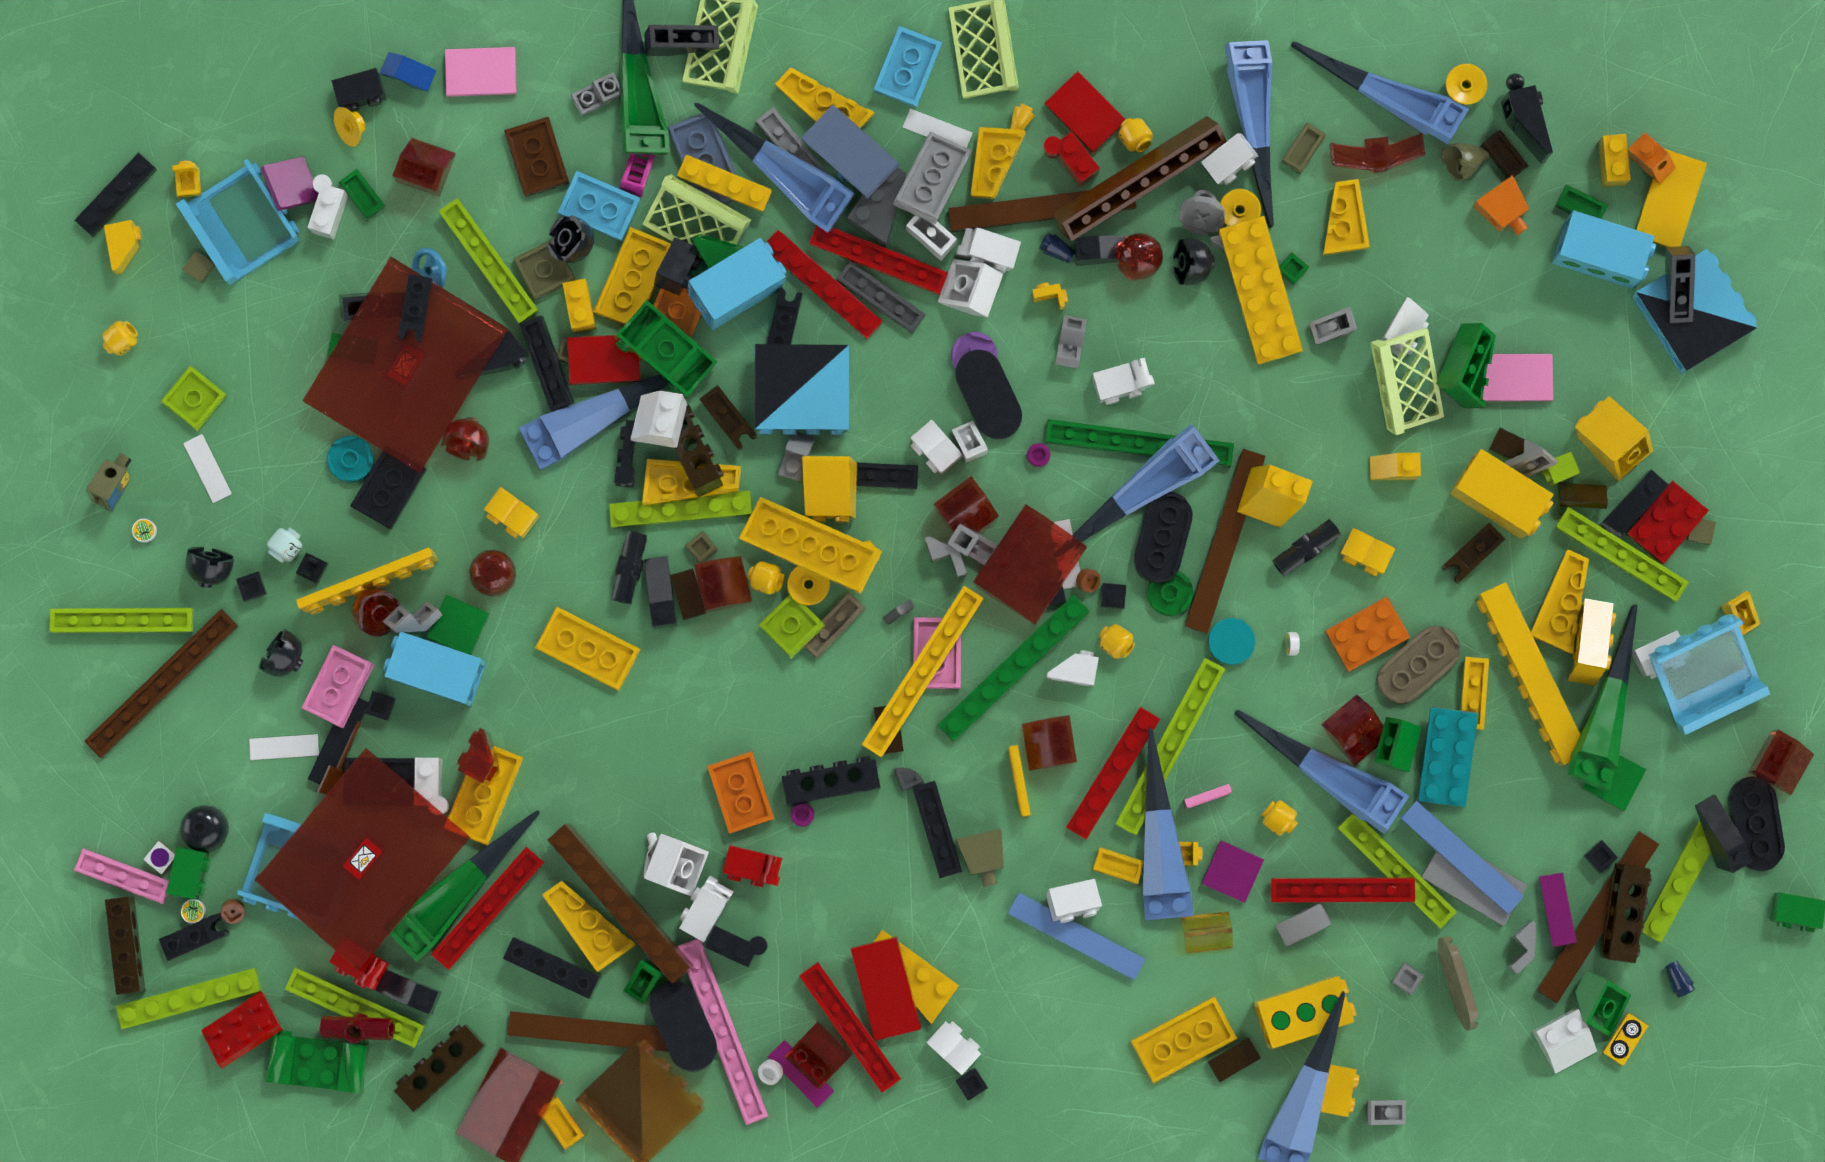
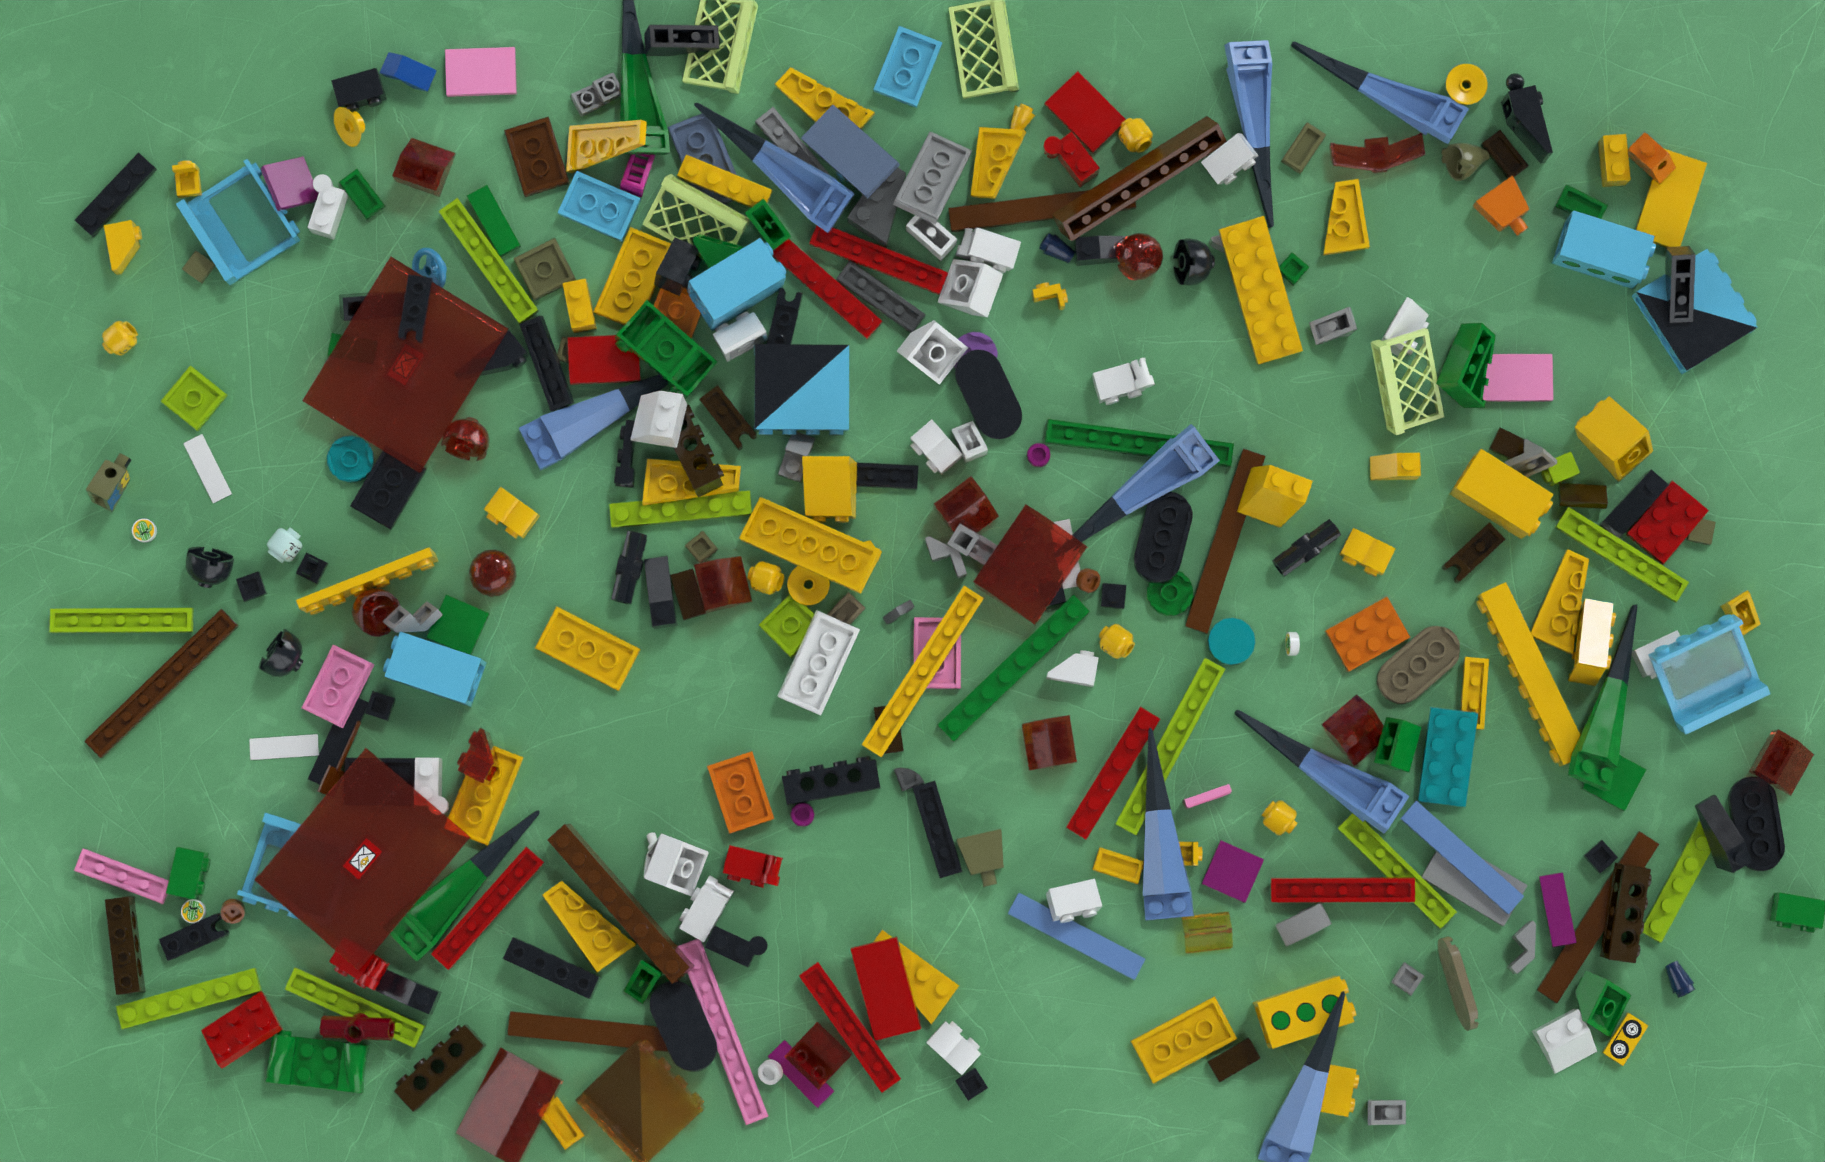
tile [143,841,175,874] -> none
black cylinder [180,805,229,853] -> none
black cylinder [548,215,594,263] -> none
white sticker [903,108,973,148] -> none
yellow tile [1008,745,1031,817] -> none
light grey slope [1055,315,1087,368] -> none
light grey tile [1178,190,1226,235] -> none
yellow piece [1220,189,1261,226] -> none
none -> green tile [467,185,521,257]
none -> yellow wing [566,120,647,173]
none -> white slope [713,312,768,362]
none -> green slope [745,199,792,250]
none -> white tile [777,610,860,716]
none -> white slope [897,320,968,385]

